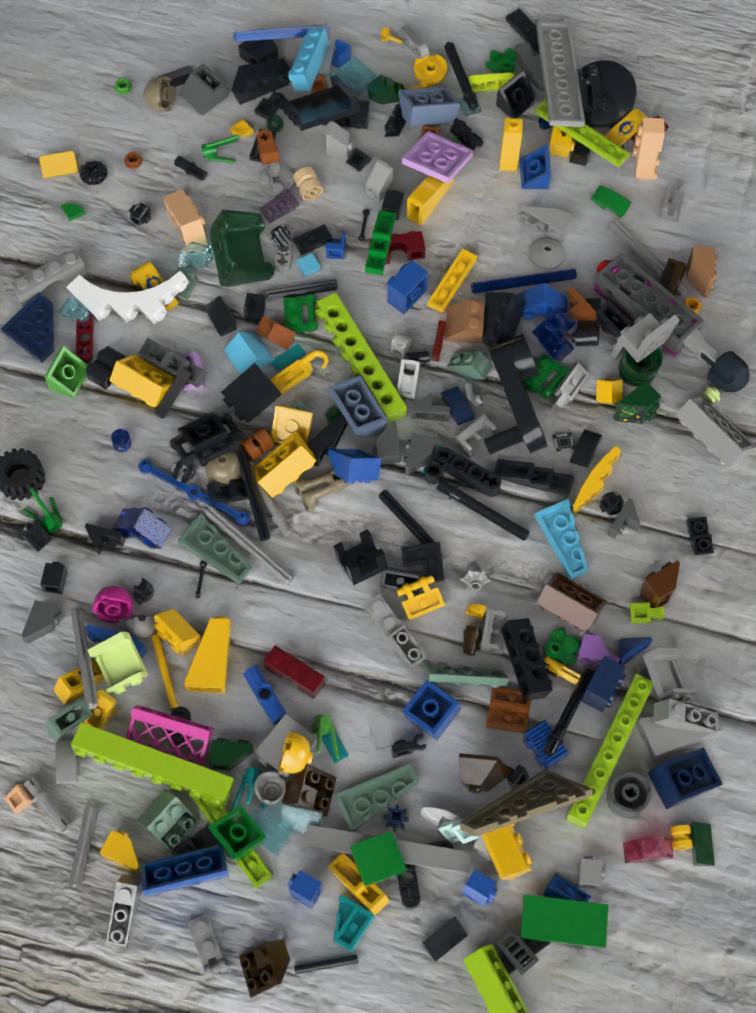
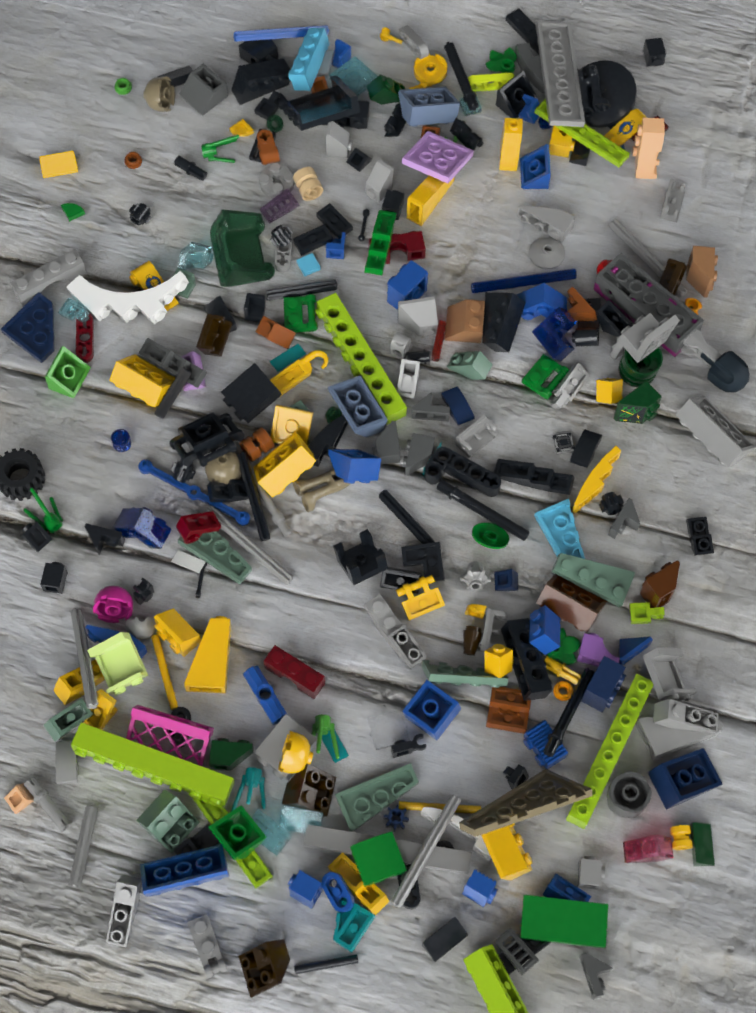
dark grey slope [21,600,62,644] -> none
black gear [79,159,108,185] -> none
black brick [86,346,126,389] -> none
yellow slope [100,830,141,874] -> none
light nougat wedge [163,189,208,254] -> none
medium azure slope [224,332,275,375] -> none
light grey hair [255,771,286,805] -> none
yellow plate [427,248,478,314] -> none
light aqua slope [438,819,480,844] -> none
dark brown slope [459,753,512,794] -> none
light grey arm [464,383,485,407] -> none
black beam [484,334,548,455] -> none
green slope [590,185,632,218] -> none
yellowish green plate [703,386,720,404] -> none
none -> white sticker [171,550,206,573]
none -> dark red plate [176,511,221,544]
none -> dark brown hinge [196,314,233,357]
none -> black plate [316,203,353,239]
none -> blue plate [321,872,354,912]
none -> light grey axle [391,795,461,908]
none -> light grey slope [397,296,438,336]
none -> yellow bar [399,801,481,814]
none -> green dish [472,523,509,549]
none -> yellow brick [484,644,513,678]
none -> dark blue slope [494,569,518,591]
none -> blue panel [519,94,540,124]
none -> blue brick [529,605,560,655]
none -> sand green wing [551,553,636,607]
none -> light orange plate [553,681,573,701]
none -> dark grey slope [579,953,613,1000]
none -> black brick [643,38,666,67]

